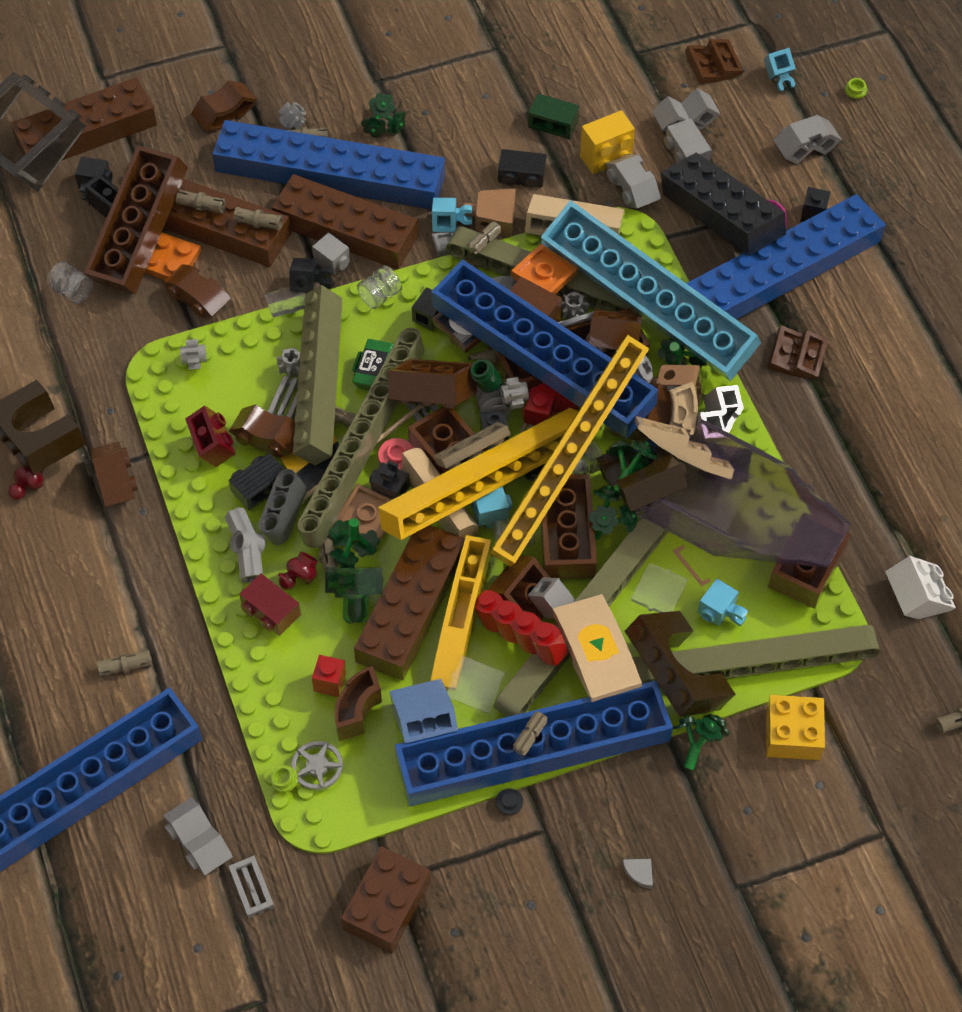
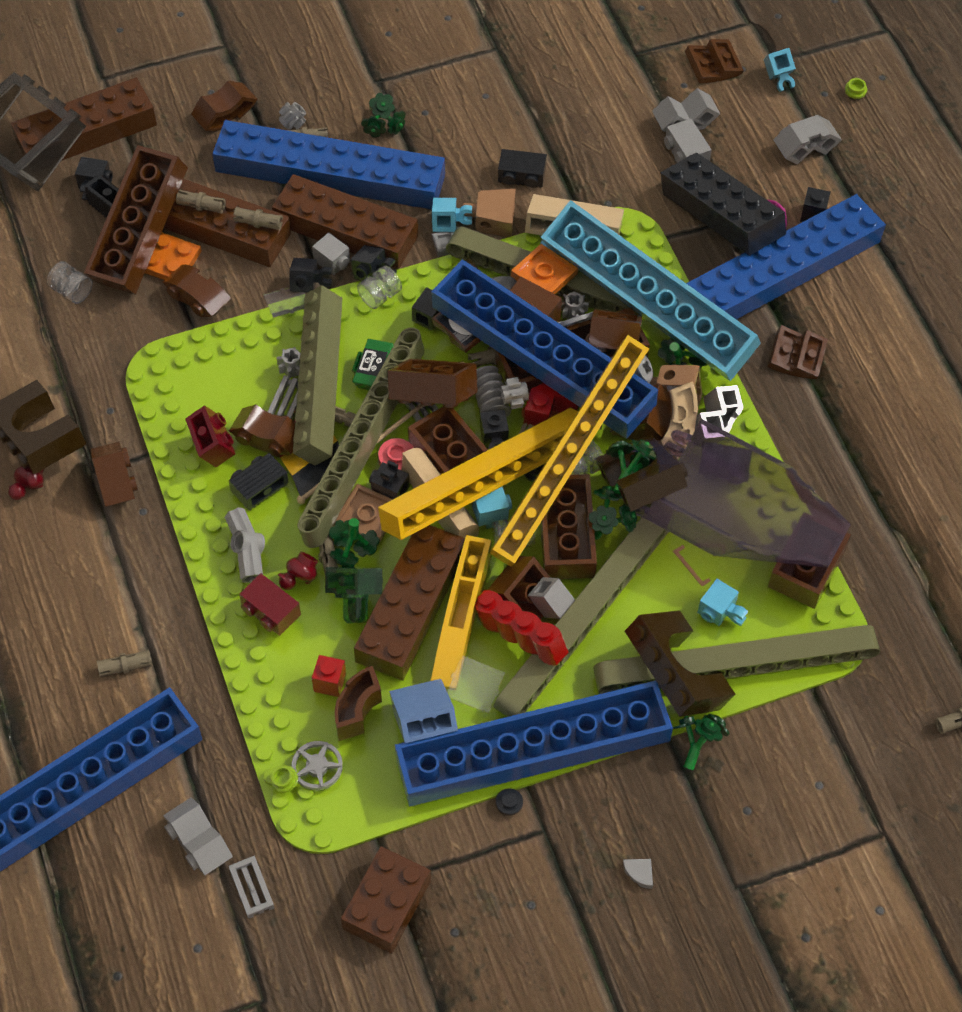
light grey gear [180,339,207,370] -> none
dark grey beam [259,469,307,545] -> none
dark tan plate [433,422,511,469] -> none
dark tan piece [467,222,501,254] -> none
dark green brick [470,359,502,393] -> none
dark tan piece [513,711,547,756] -> none
dark green brick [528,94,580,140] -> none
tan slope [553,594,642,702] -> none
yellow brick [580,110,635,174] -> none
light grey brick [606,154,661,208] -> none
clear piece [631,563,688,613] -> none
tan slope [635,416,734,479] -> none
yellow brick [766,695,825,760] -> none
white slope [885,556,956,619] -> none
none -> black brick [351,245,397,283]

